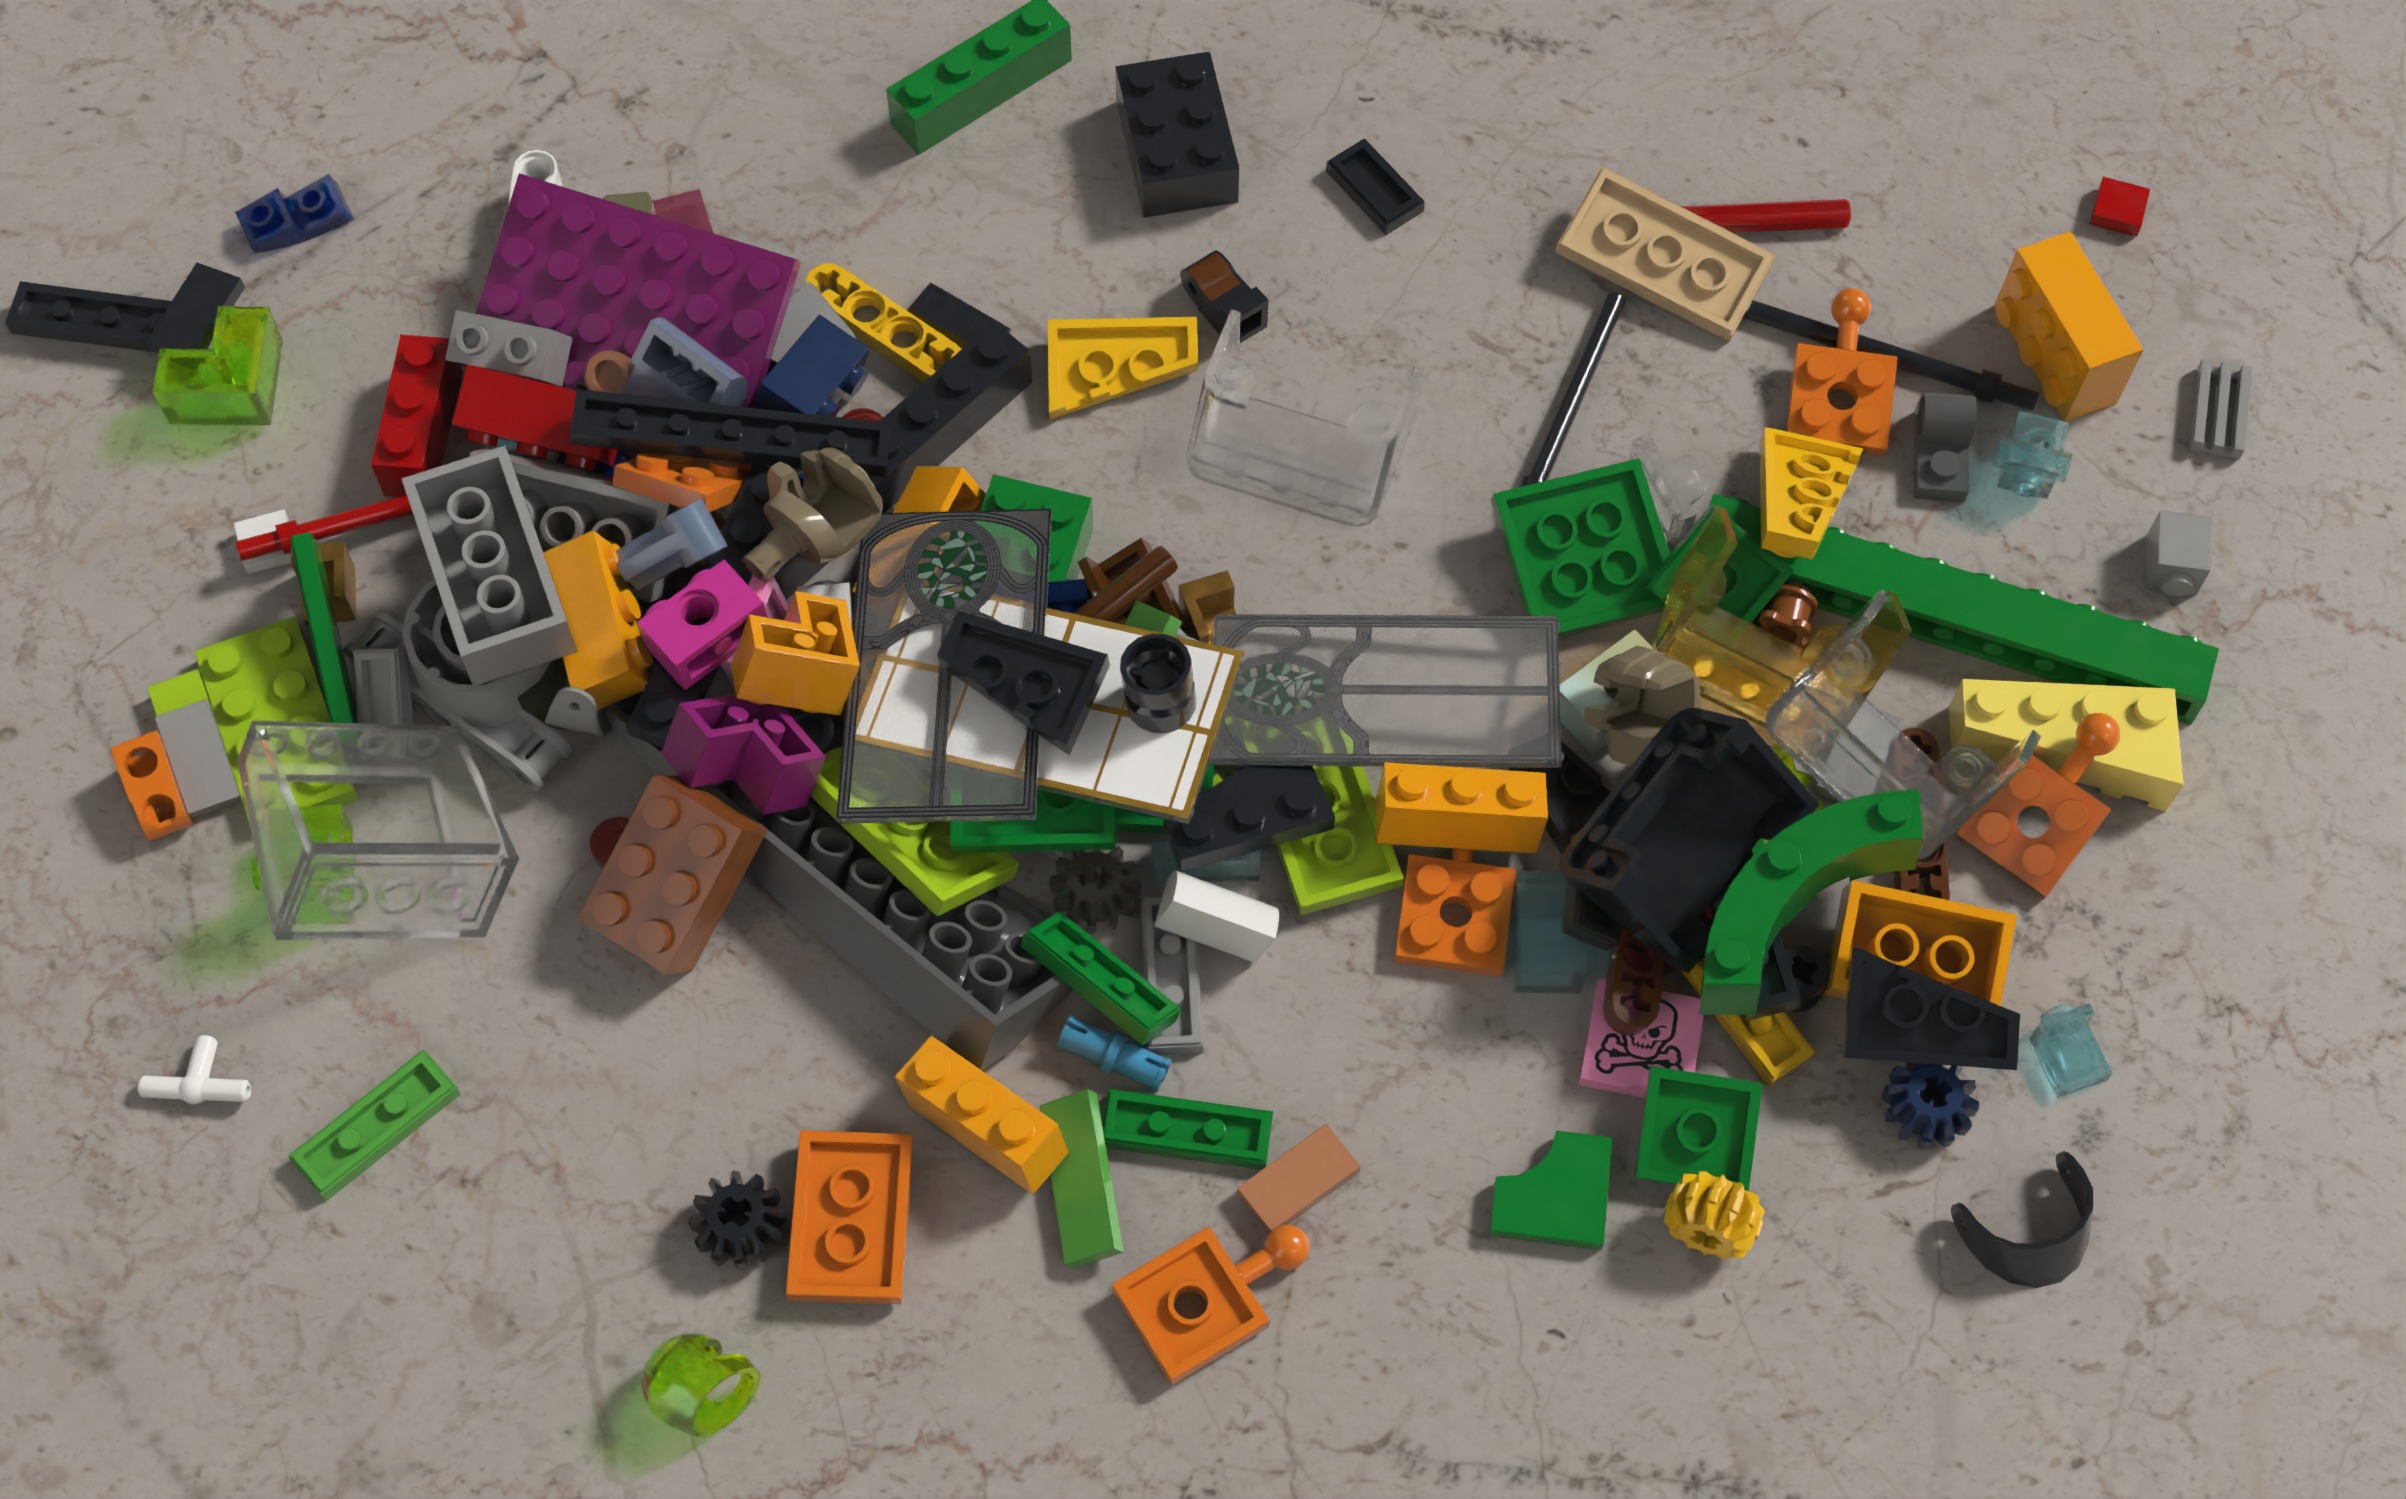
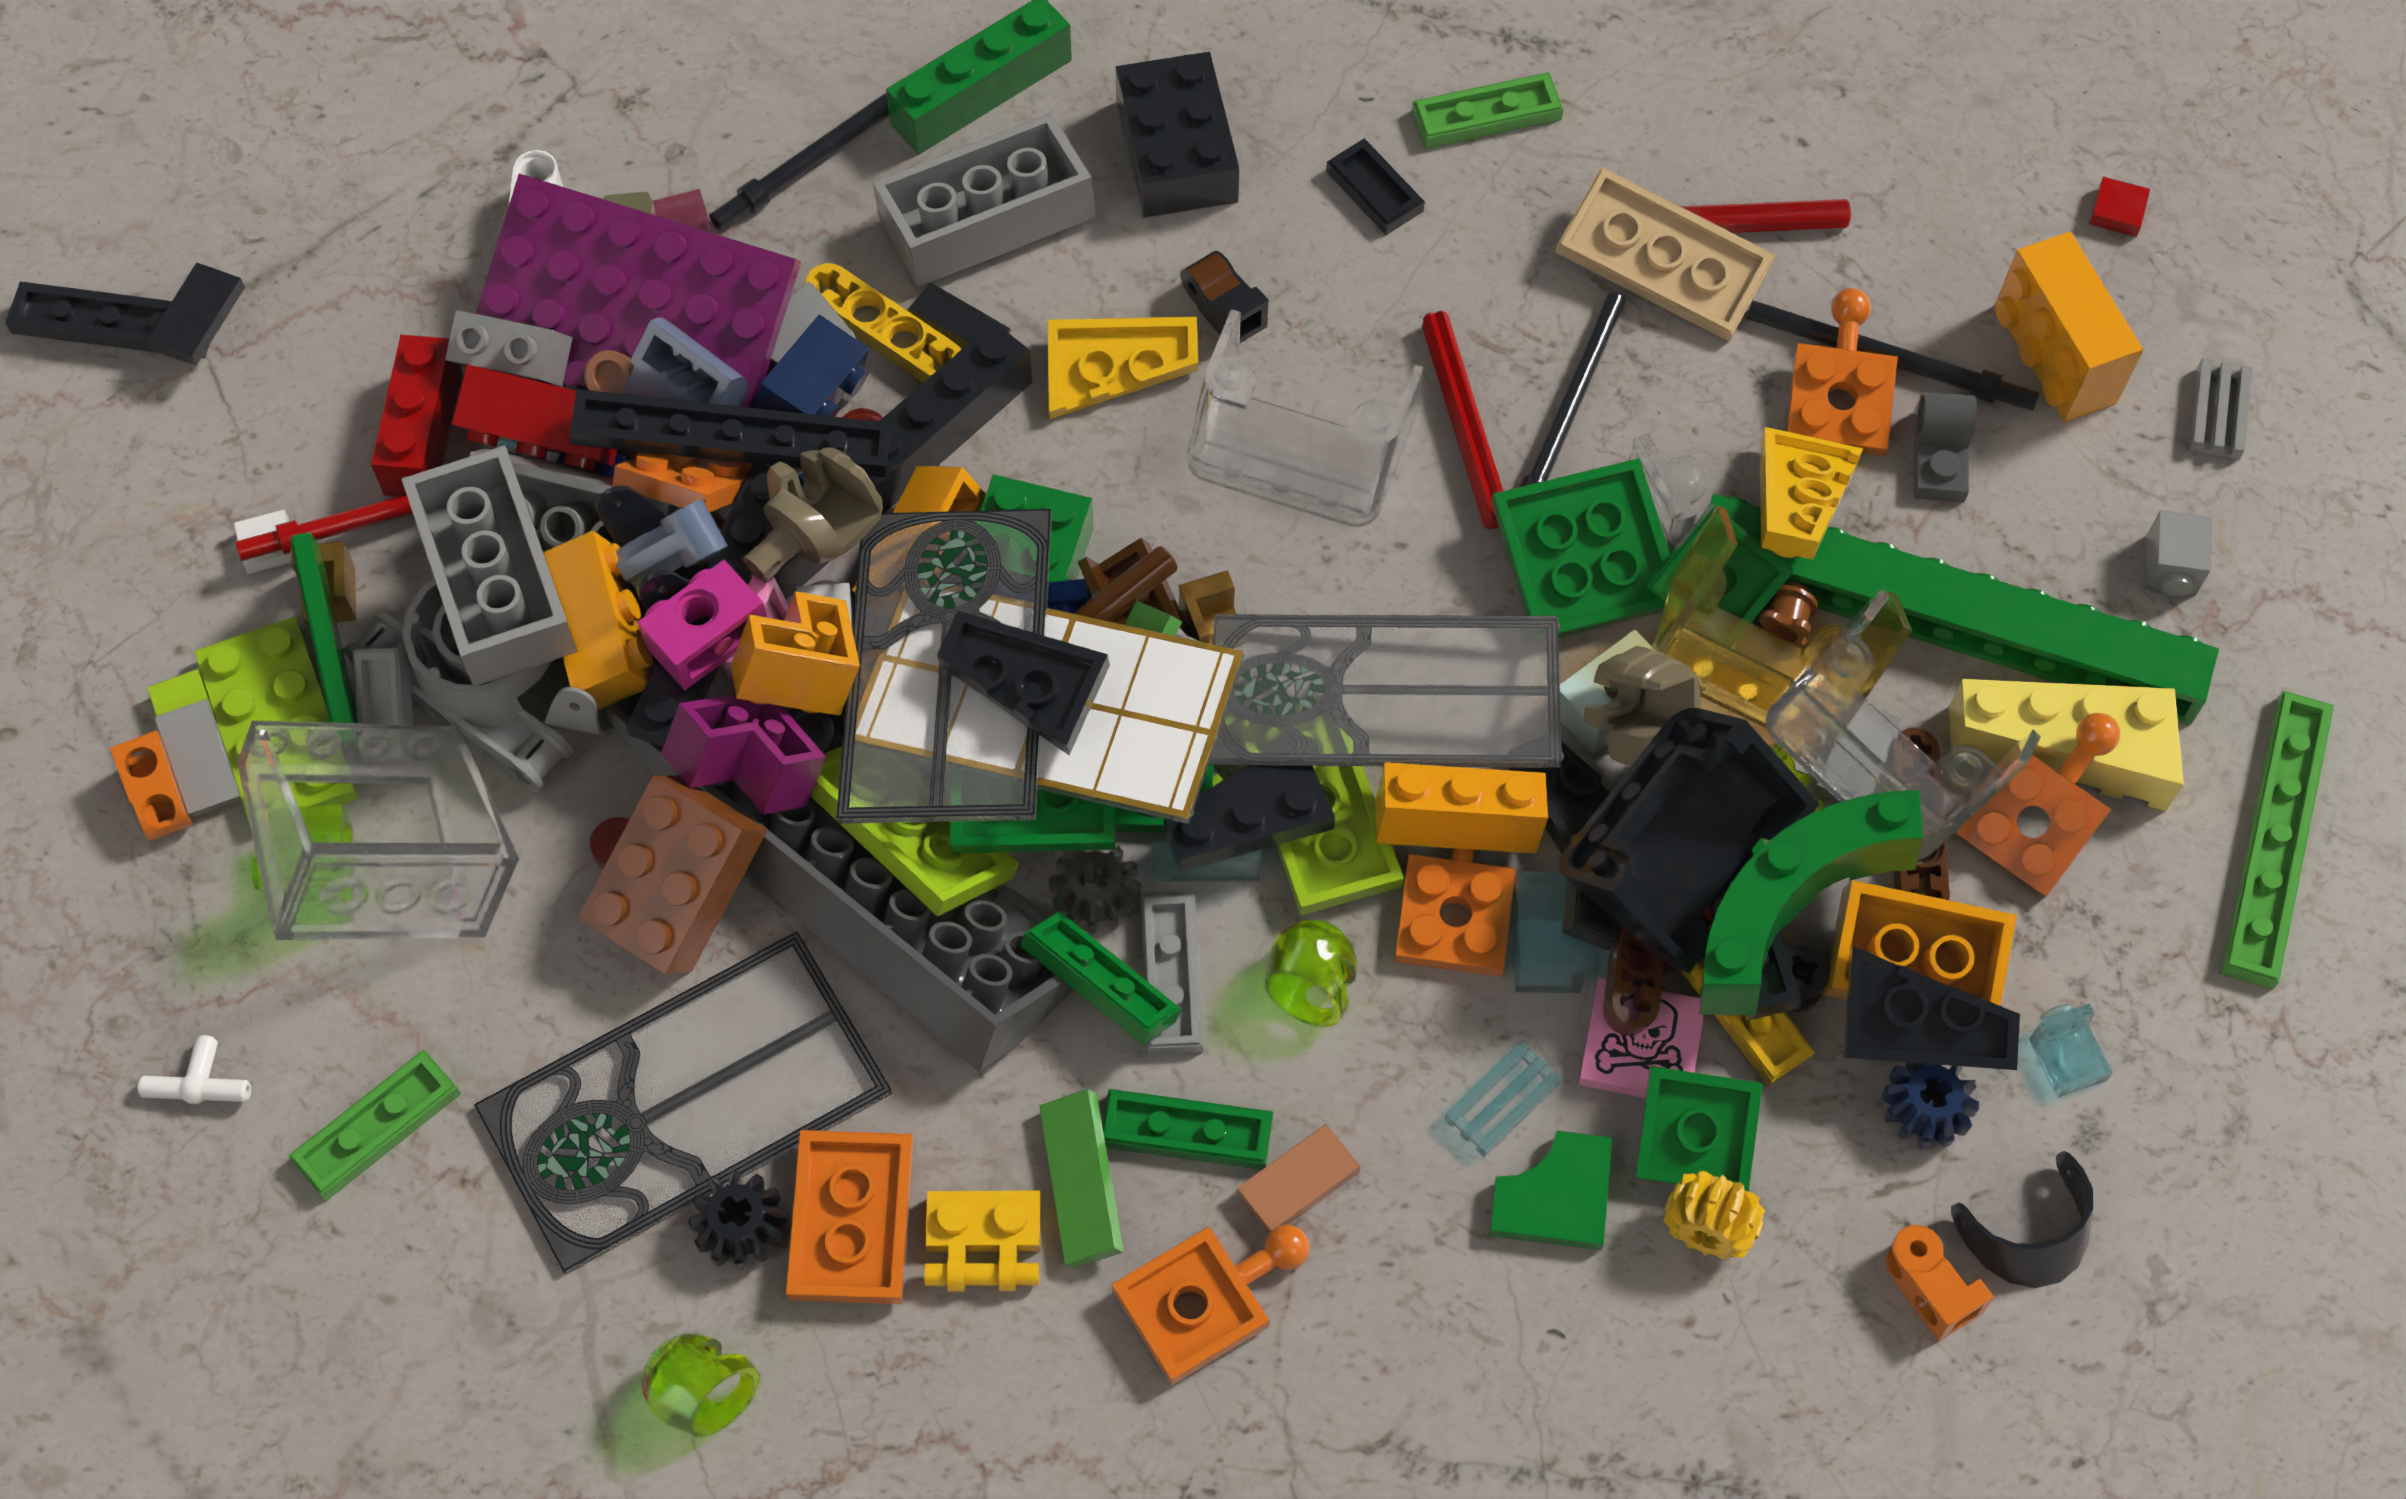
clear neon green brick [153,306,283,425] -> none
clear blue slope [235,174,354,253] -> none
light orange brick [895,1035,1069,1195] -> none
dark azure pin [1057,1015,1172,1092] -> none
black wheel [1120,633,1196,733] -> none
white brick [1154,871,1279,963] -> none
clear light blue brick [1993,411,2072,499] -> none
none -> piece [474,931,893,1275]
none -> black piece [595,485,700,611]
none -> black bar [709,60,933,230]
none -> light grey brick [872,113,1096,288]
none -> yellow plate [924,1190,1041,1292]
none -> clear neon green helmet [1265,920,1358,1027]
none -> bright green tile [1411,72,1564,149]
none -> red axle [1422,310,1504,530]
none -> clear light blue tile [1444,1041,1562,1158]
none -> orange leg [1886,1225,1994,1342]
none -> bright green tile [2220,690,2334,989]

